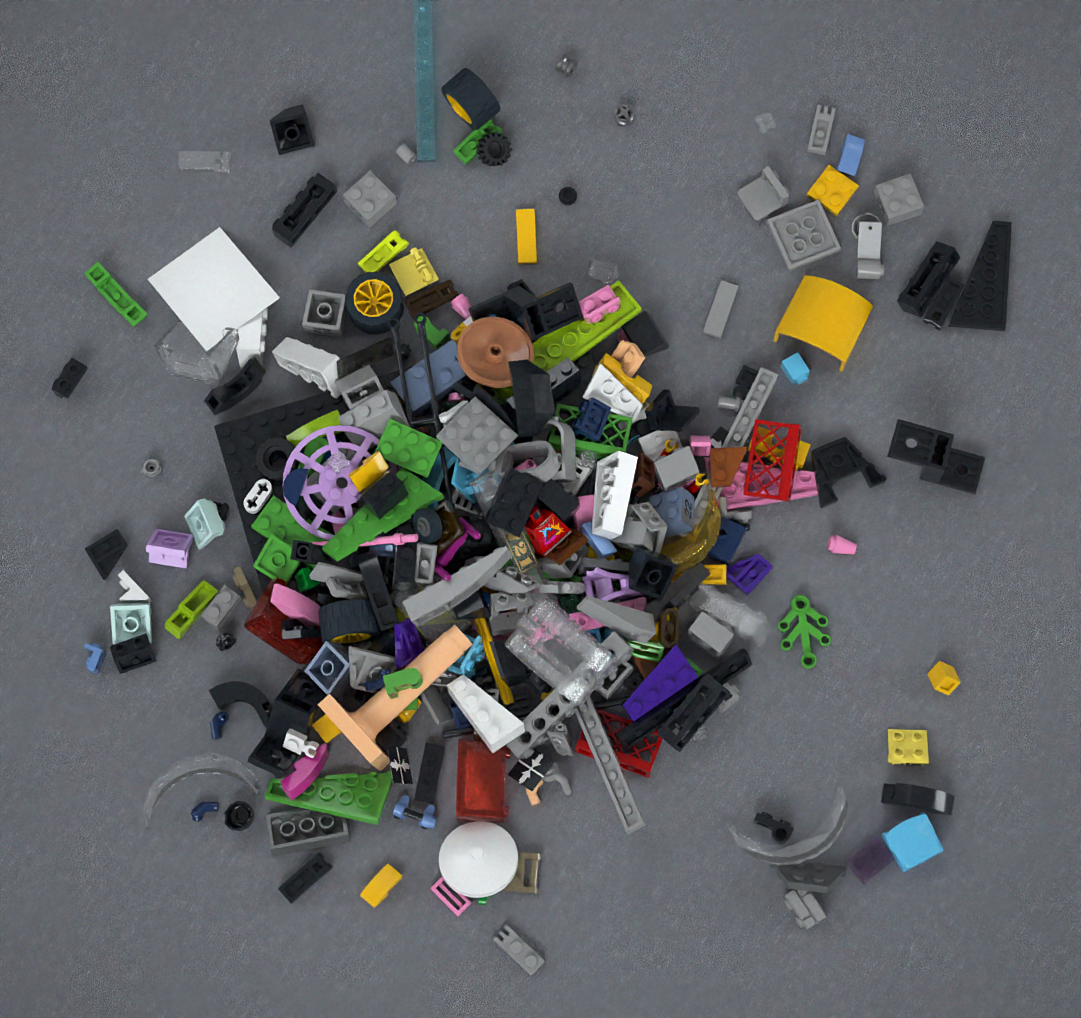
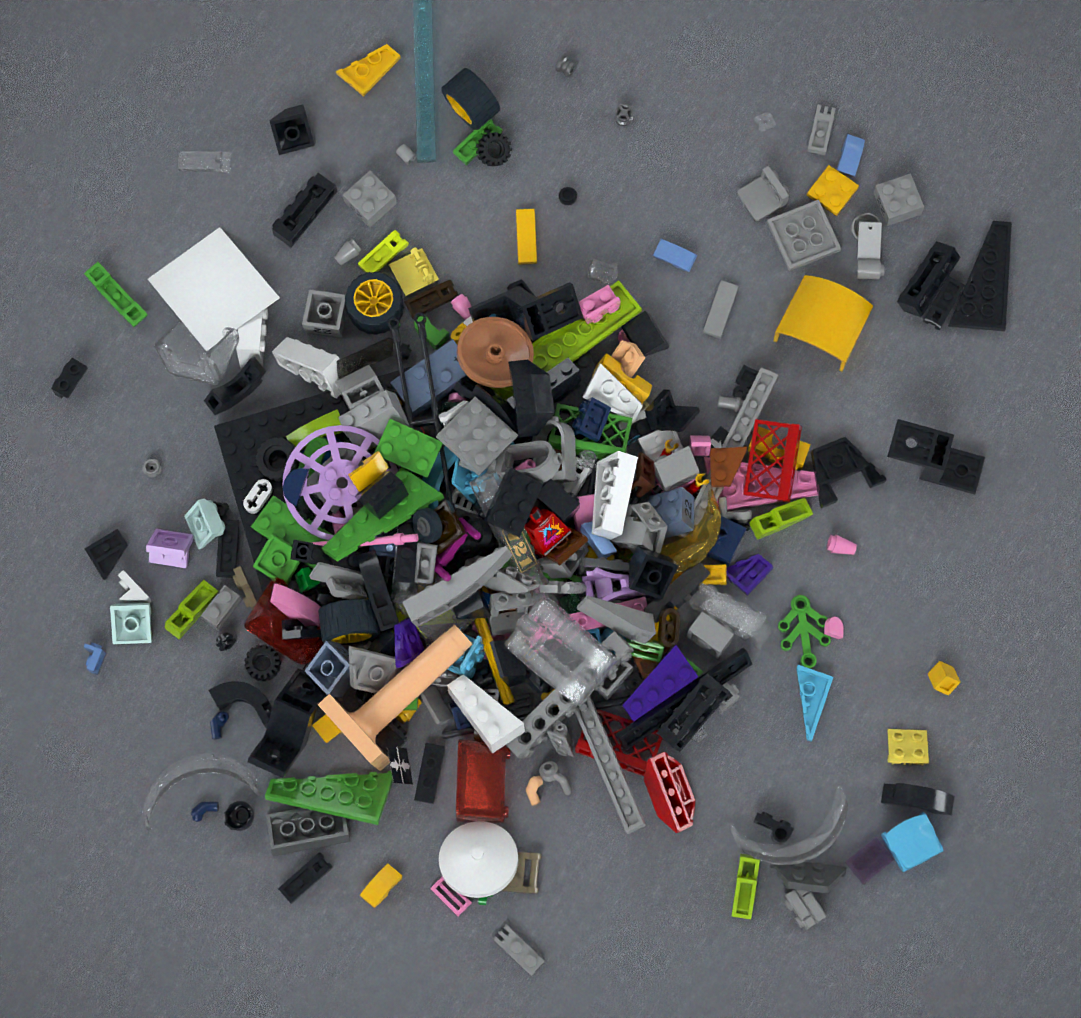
black bracket [110,634,157,674] -> none
dark pink slope [281,743,329,801] -> none
white plate [283,728,319,758] -> none
clear plate [327,452,350,473] -> none
dark blue arm [365,669,390,691] -> none
bright green leg [383,668,423,699] -> none
medium blue piece [393,795,438,829] -> none
black sticker [508,749,555,791] -> none
medium azure brick [780,352,810,385] -> none
none -> black plate [216,520,240,578]
none -> black tyre [244,644,281,681]
none -> light grey cone [334,239,362,265]
none -> yellow wing [336,44,401,97]
none -> red wedge [644,752,696,833]
none -> medium blue slope [653,239,697,272]
none -> lime slope [731,853,760,919]
none -> lime slope [749,497,813,540]
none -> medium azure wing [796,665,833,742]
none -> bright pink tile [824,617,844,639]

